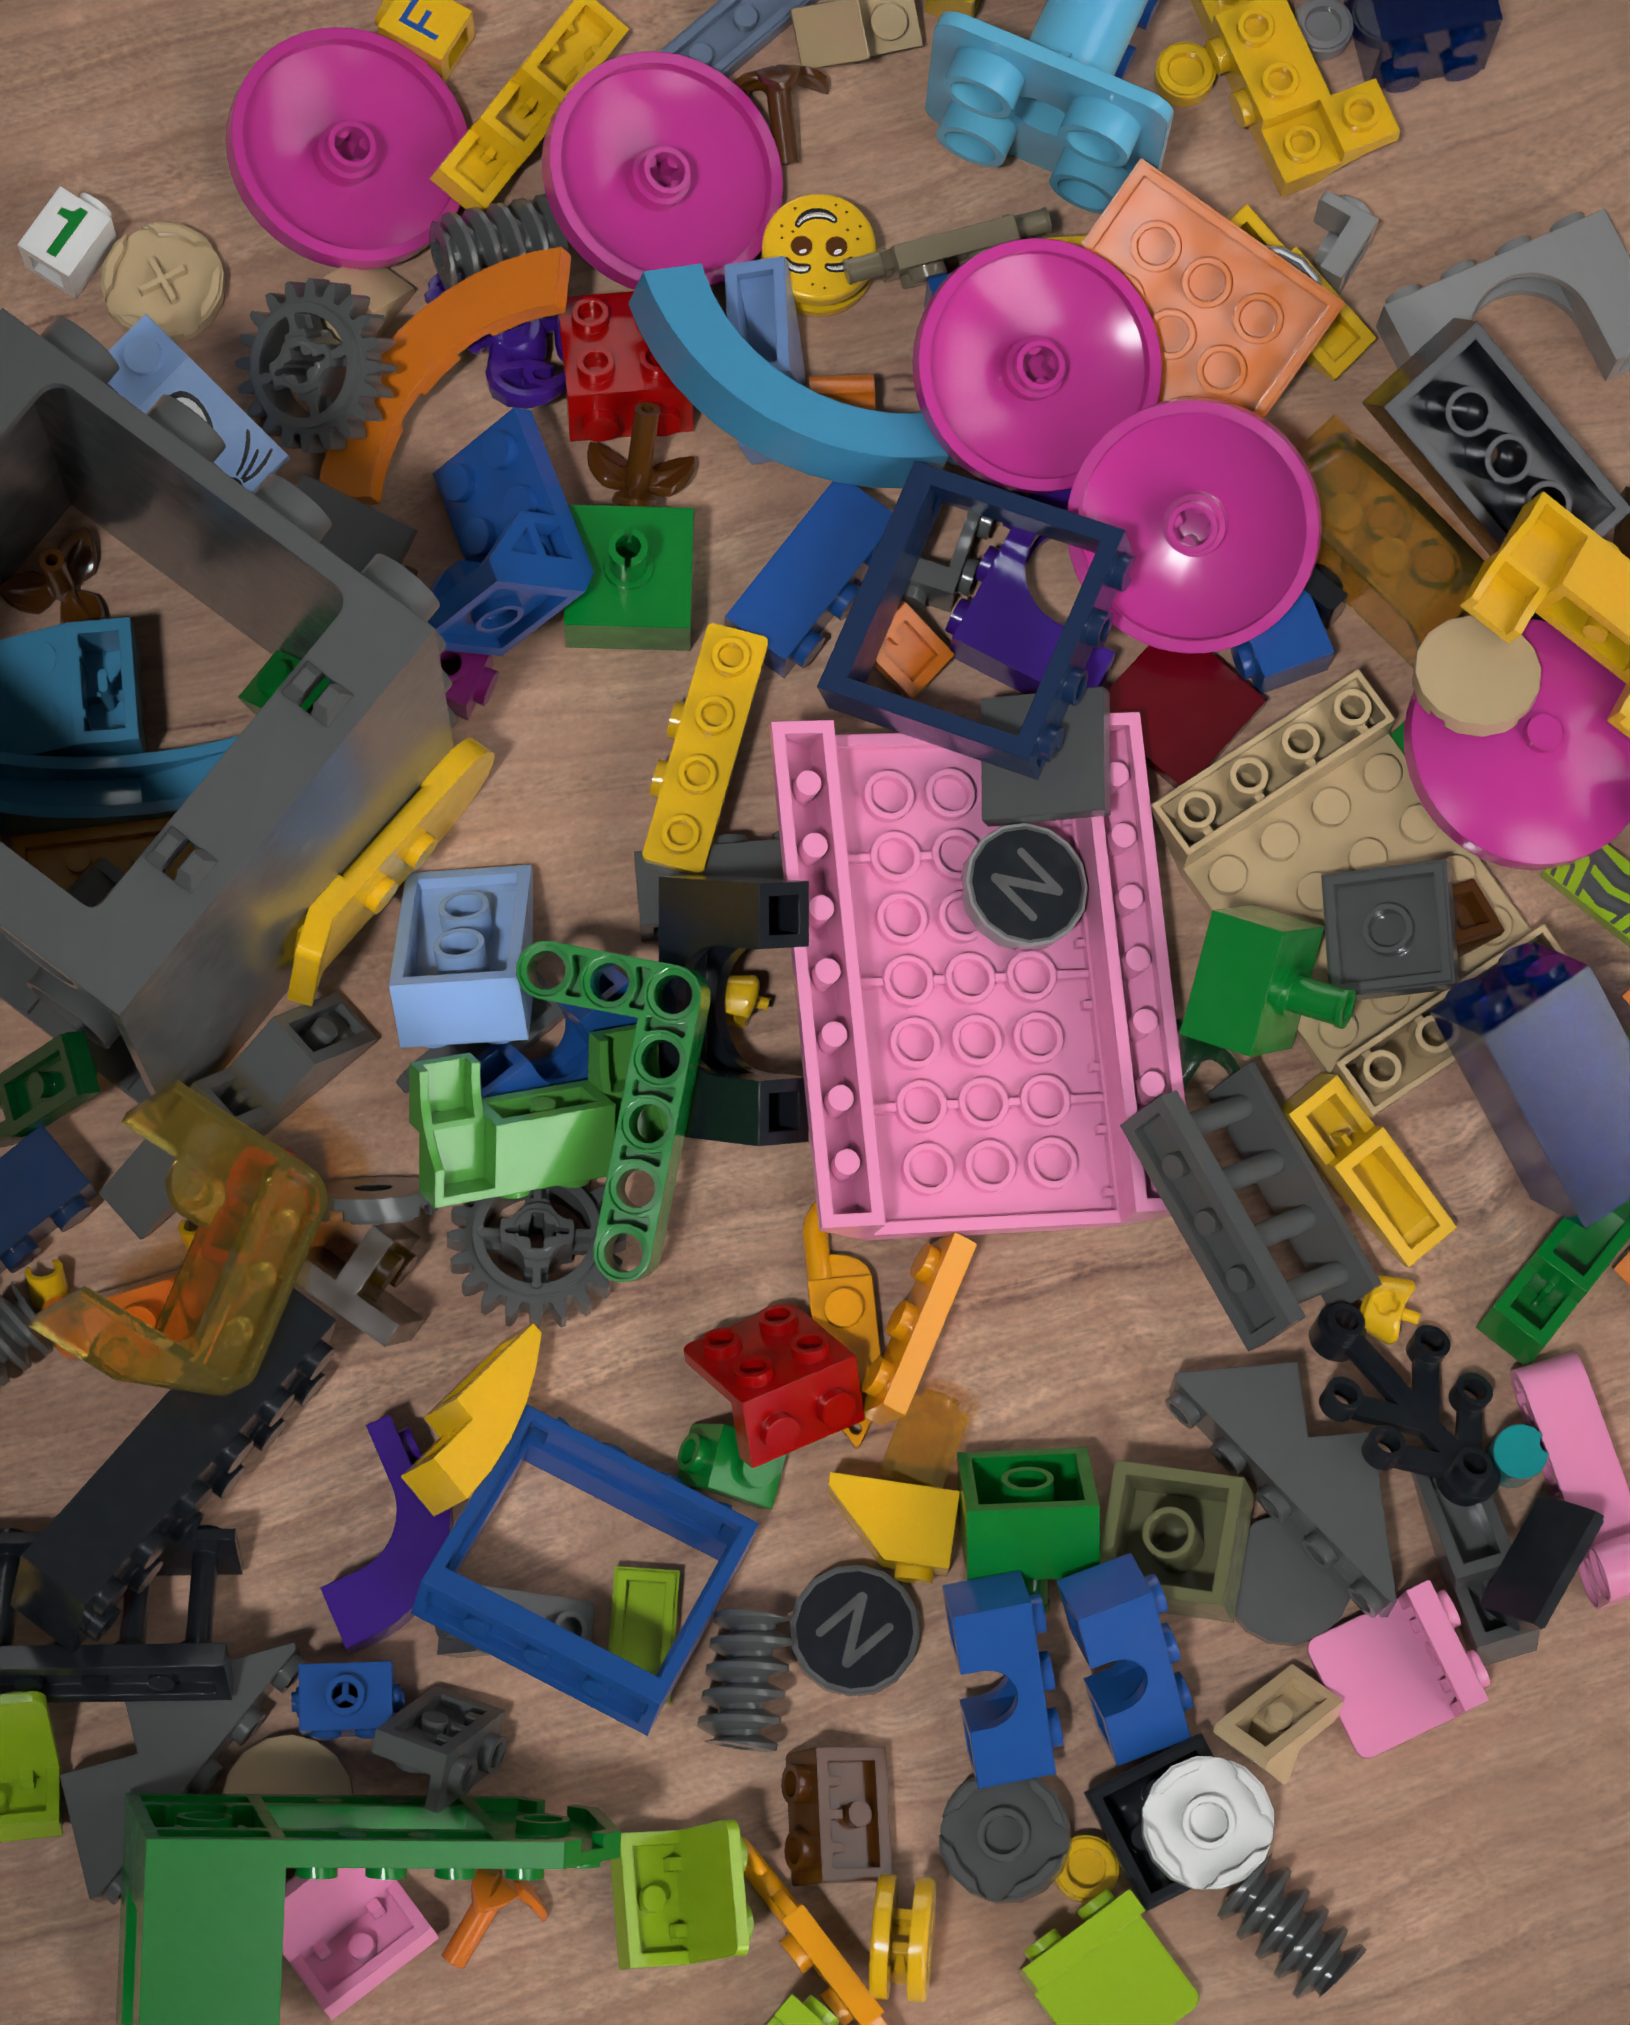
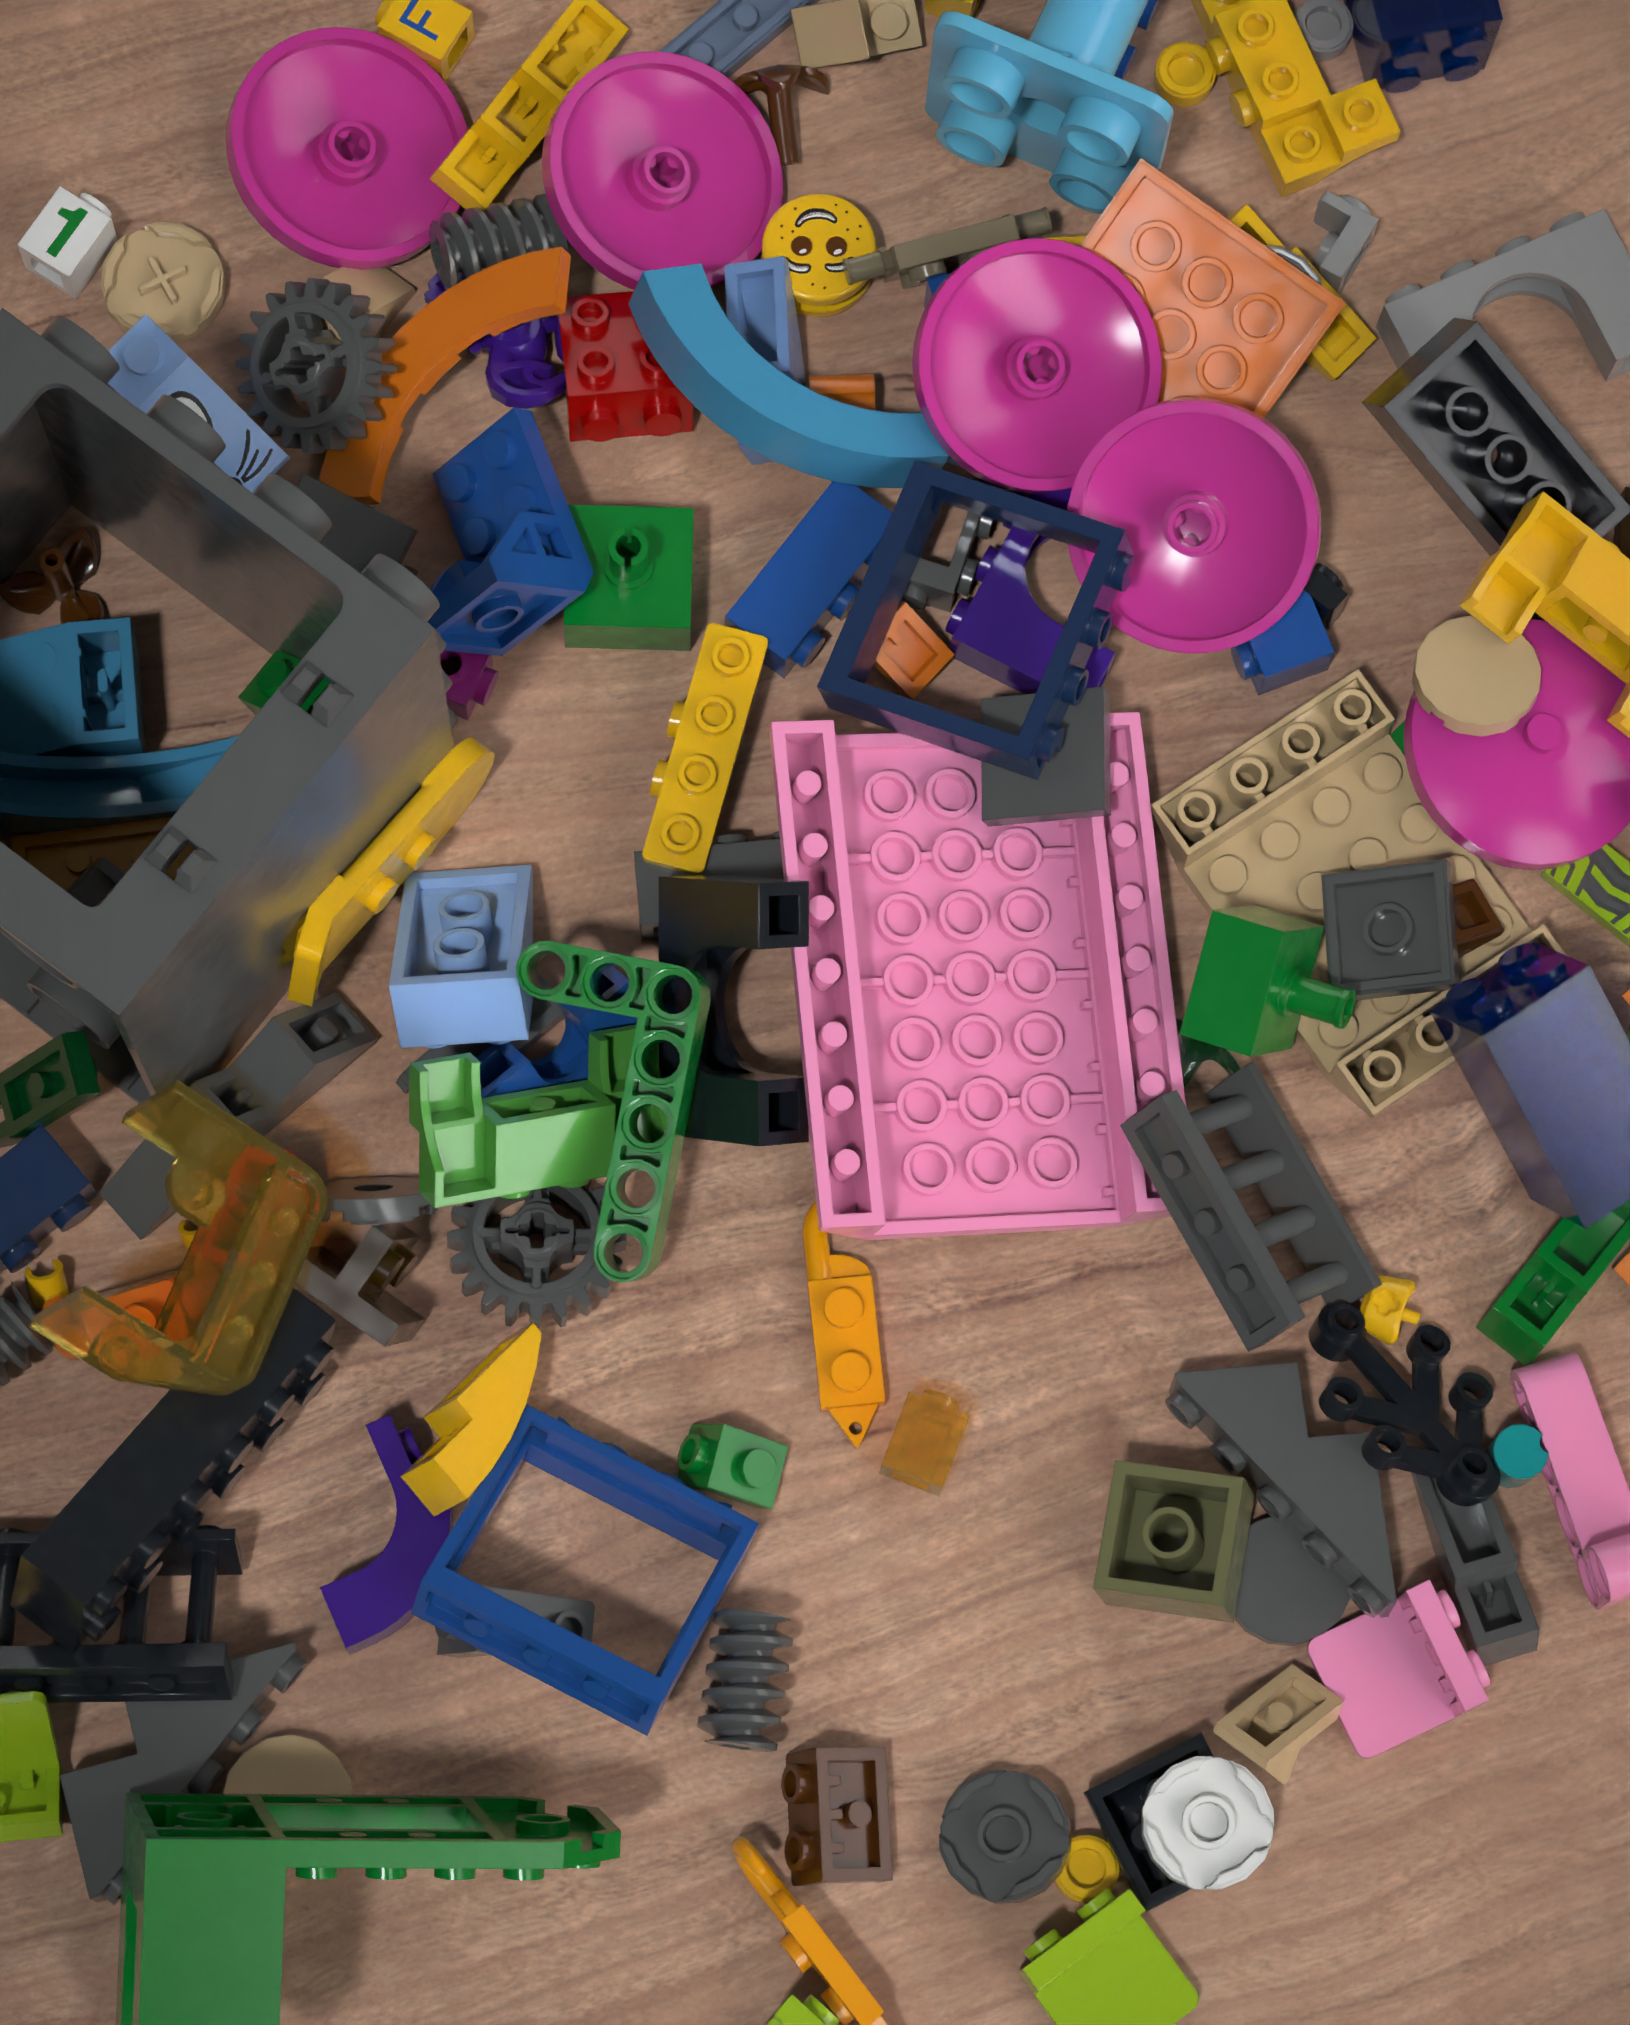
bright pink bracket [283,1868,439,2020] -> none
blue head [291,1661,405,1740] -> none
dark grey bracket [371,1685,507,1813] -> none
orange plant [441,1869,548,1969] -> none
reddish brown plant [587,402,695,507] -> none
lime tile [608,1566,680,1704] -> none
lime bracket [610,1819,754,1970] -> none
red bracket [683,1303,865,1469] -> none
yellow piece [725,975,770,1028] -> none
black tile [789,1565,920,1697] -> none
yellow slope [827,1472,960,1585] -> none
light orange plate [862,1232,977,1425] -> none
yellow head [869,1874,936,2003] -> none
blue arch [942,1570,1064,1789] -> none
green brick [957,1447,1100,1614] -> none
black tile [961,823,1088,950] -> none
blue arch [1057,1553,1194,1766] -> none
dark red tile [1107,645,1267,789] -> none
dark grey piece [1217,1853,1367,1999] -> none
yellow slope [1280,1073,1457,1267] -> none
clear yellow windscreen [1297,415,1485,667] -> none
black slope [1480,1496,1605,1631] -> none

